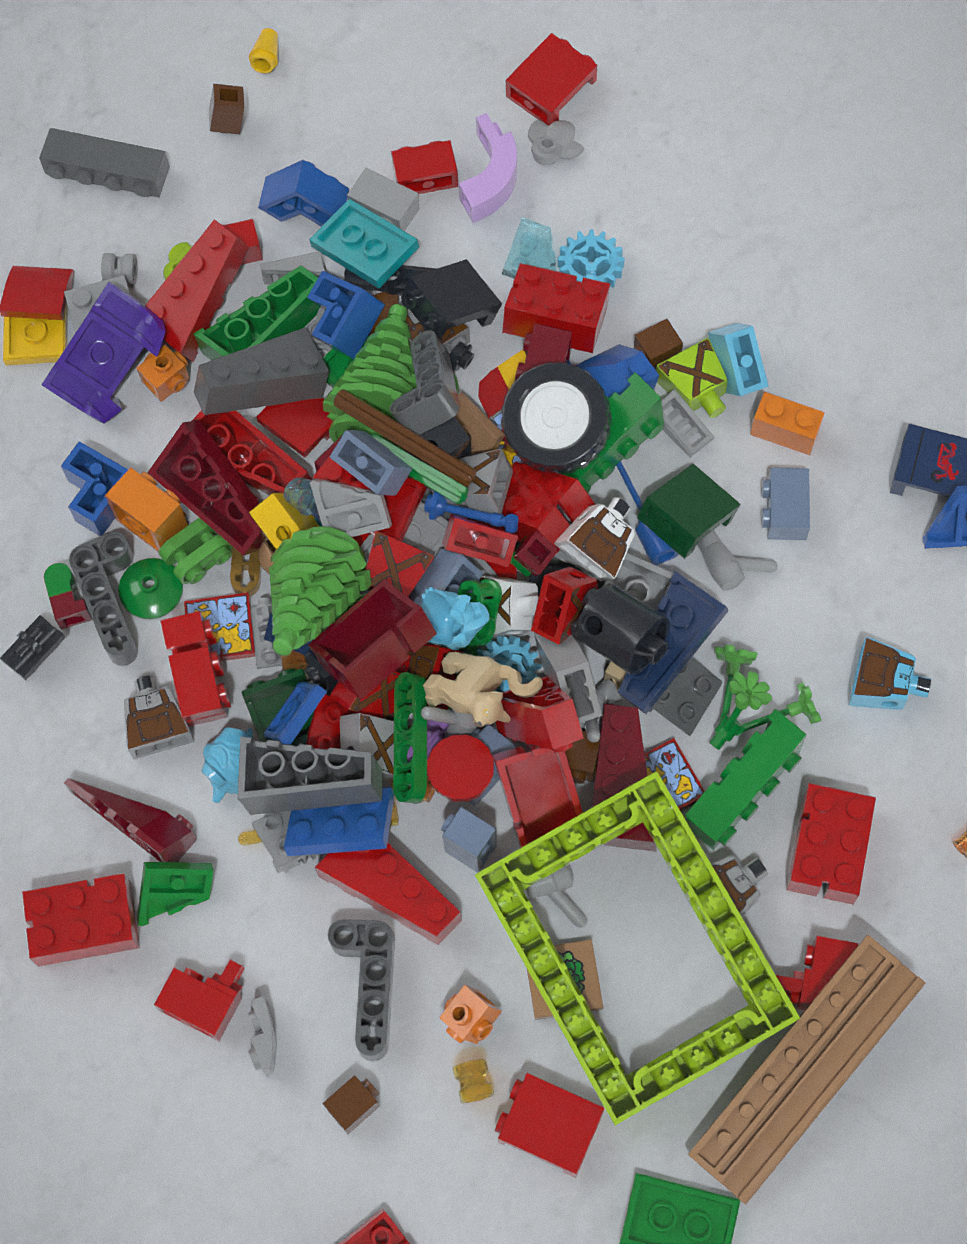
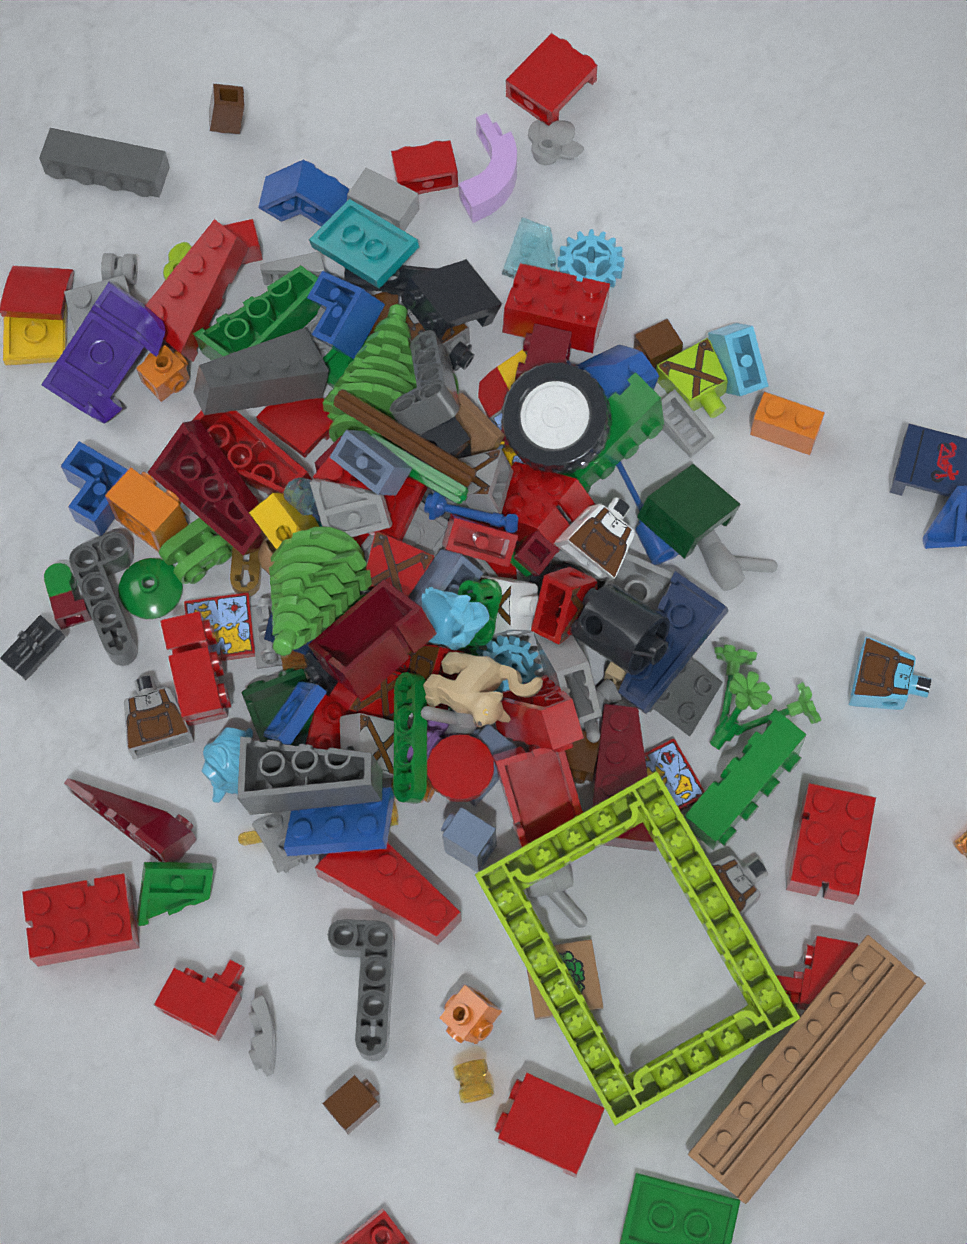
yellow cone [249,28,278,73] -> none
sand blue brick [762,468,810,540] -> none

